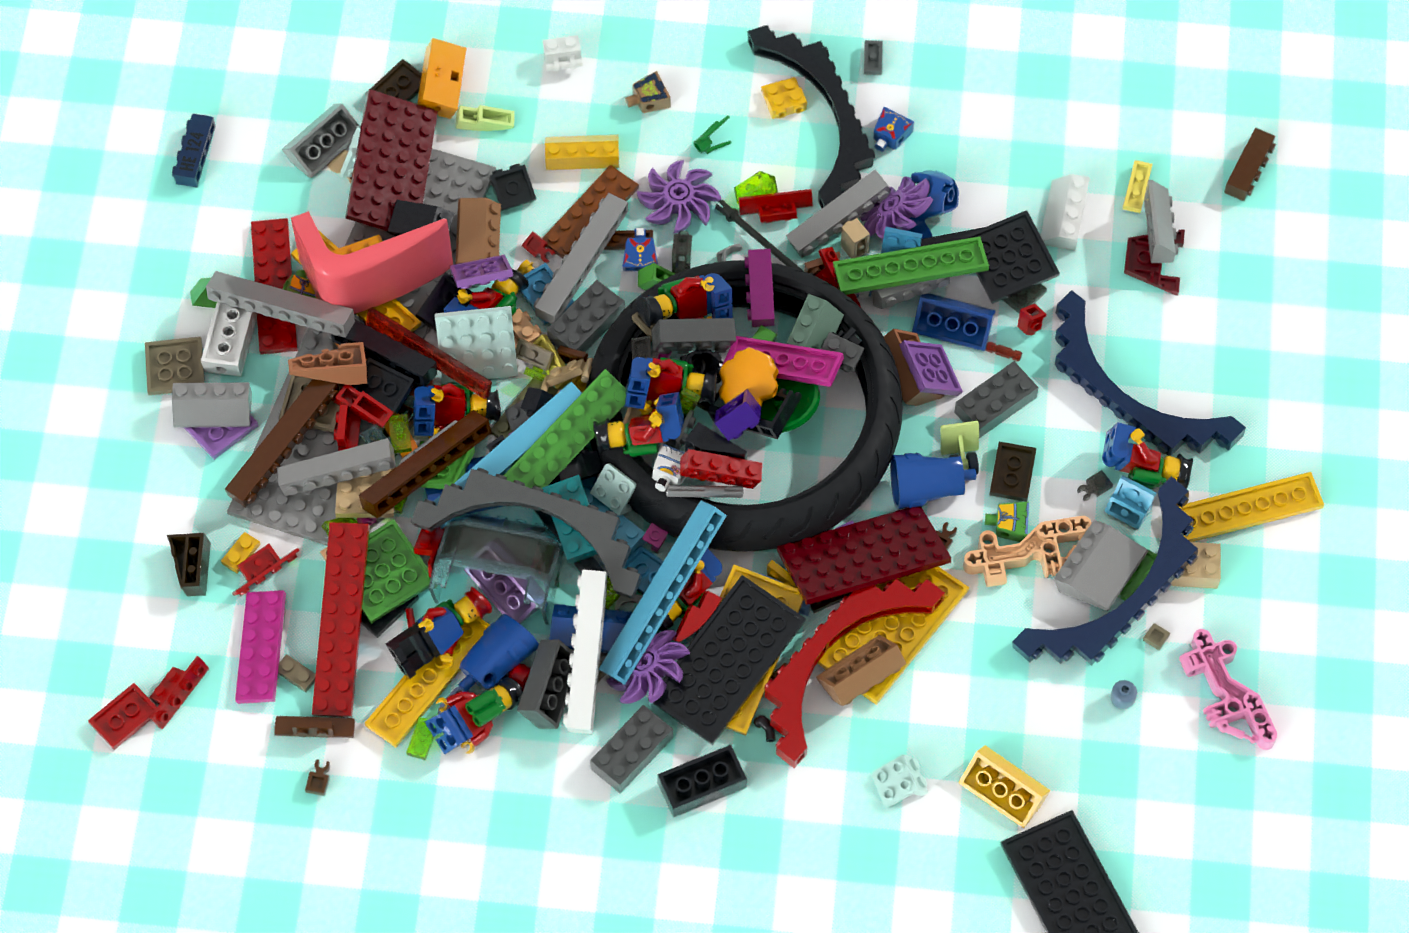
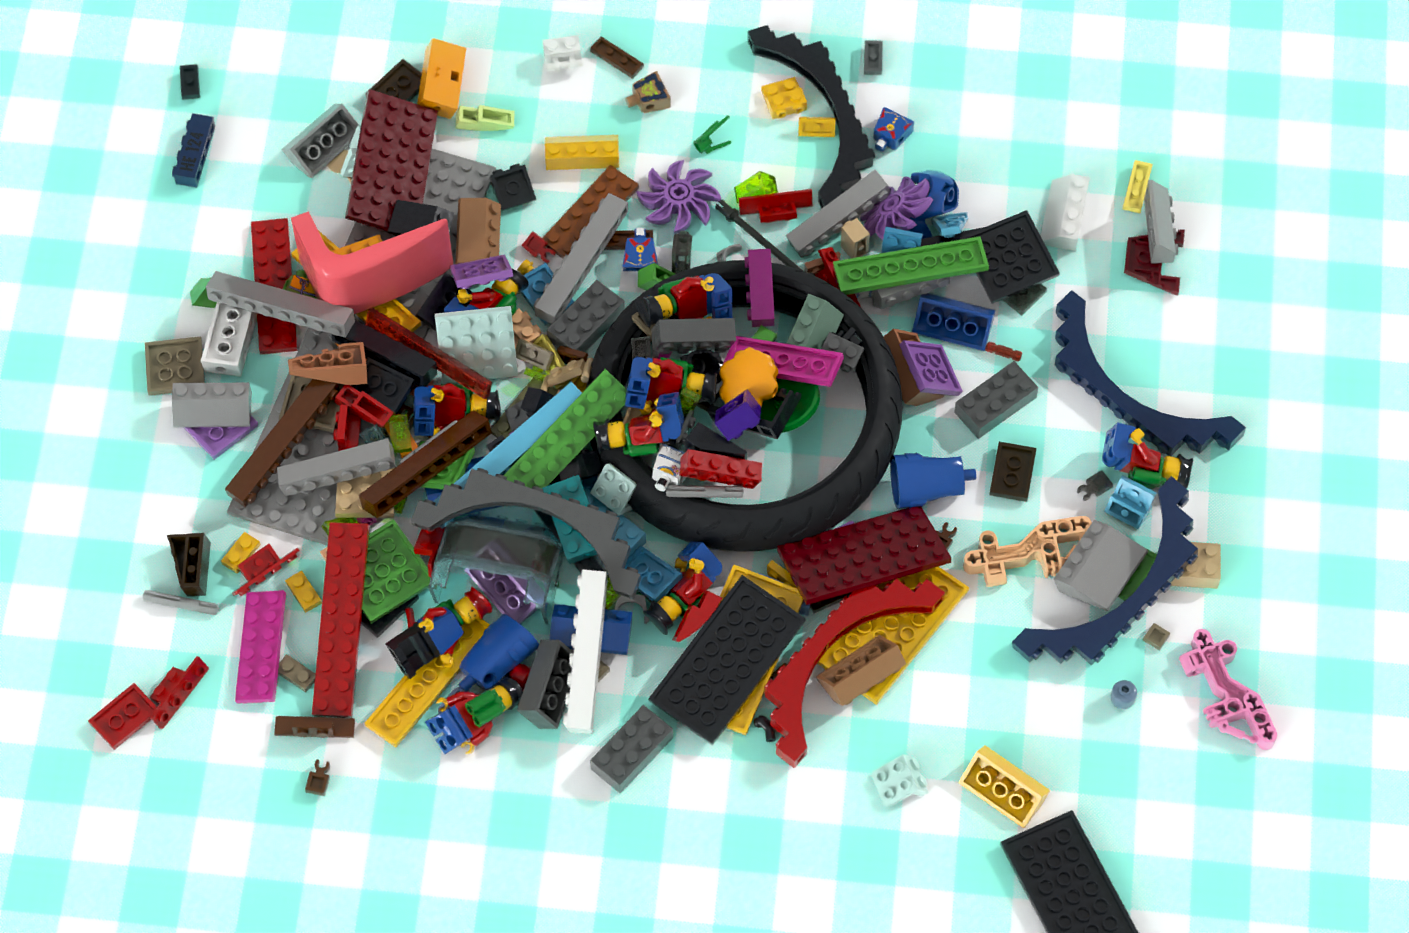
clear neon green plate [406,717,436,761] -> none
medium azure brick [599,500,727,685] -> none
medium lavender piece [606,630,690,704] -> none
dark pink bracket [642,523,668,553] -> none
black brick [657,745,747,818] -> none
yellowish green plate [940,421,979,475] -> none
torso [985,502,1029,542] -> none
red brick [1017,304,1047,335] -> none
yellow plate [1179,472,1324,542] -> none
reddish brown brick [1224,127,1276,201] -> none
none -> light grey axle [142,590,219,615]
none -> black plate [180,64,200,100]
none -> yellow plate [285,570,322,613]
none -> reddish brown tile [590,36,644,79]
none -> yellow plate [798,117,836,137]
none -> medium azure wing [931,212,968,238]

